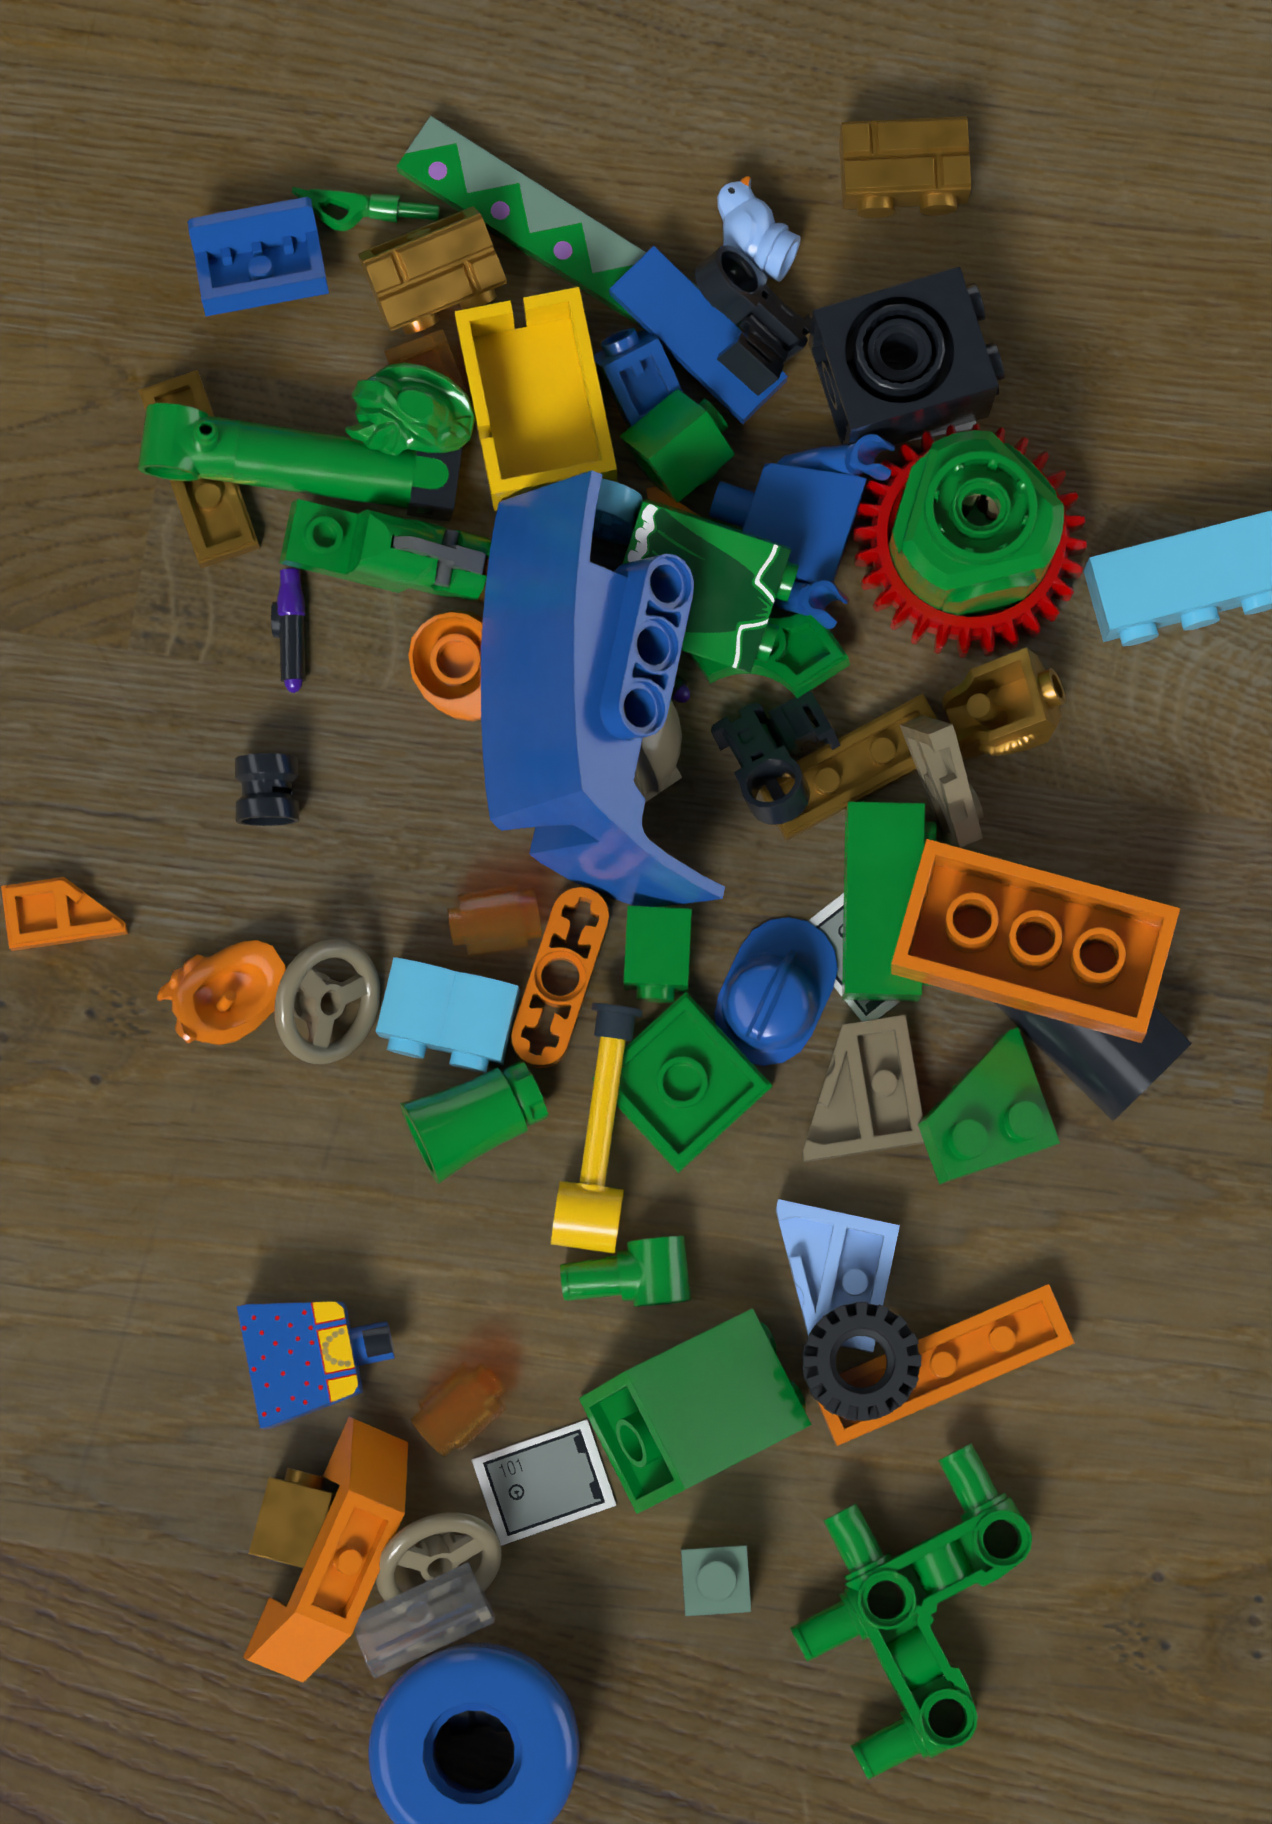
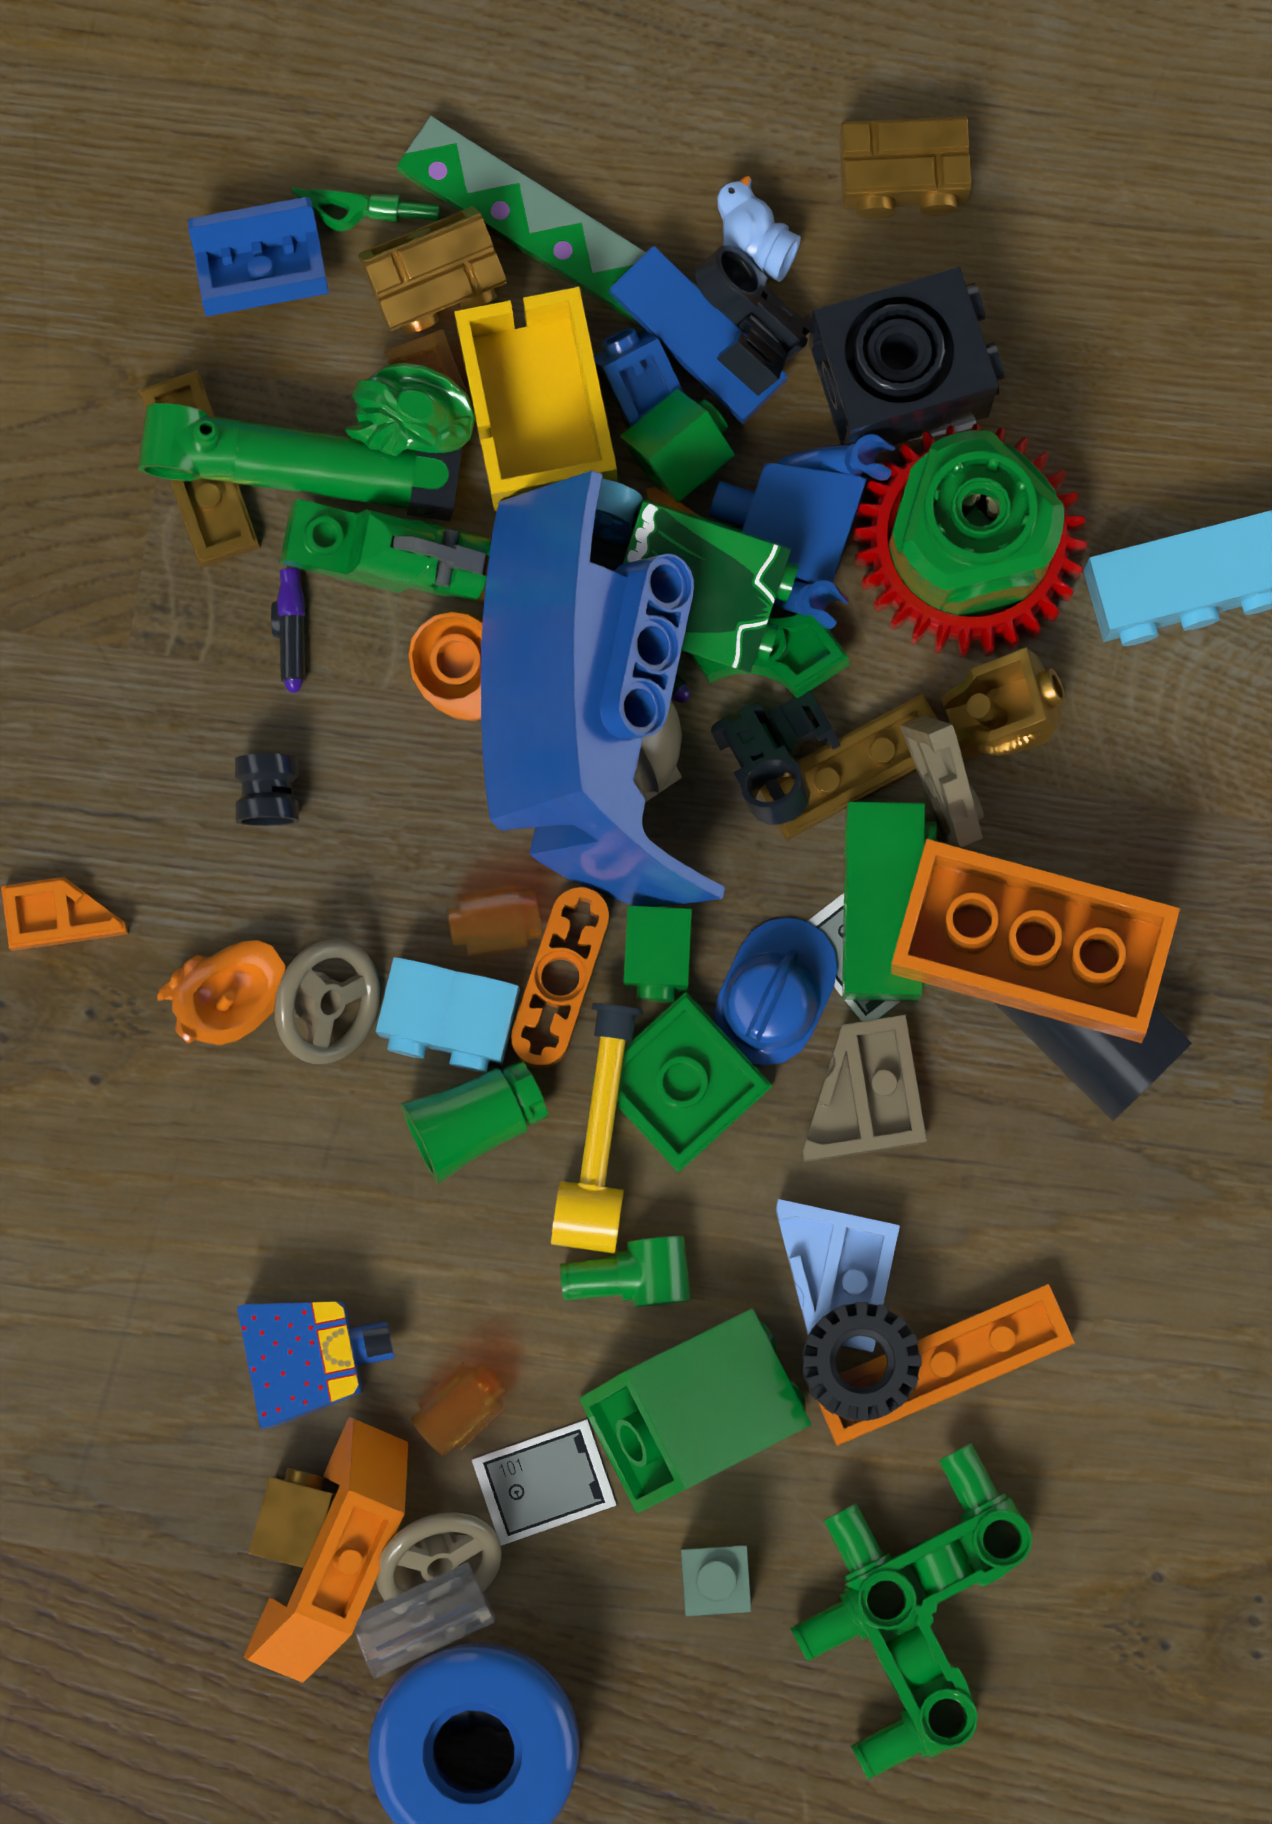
green wing [918,1027,1060,1185] -> none

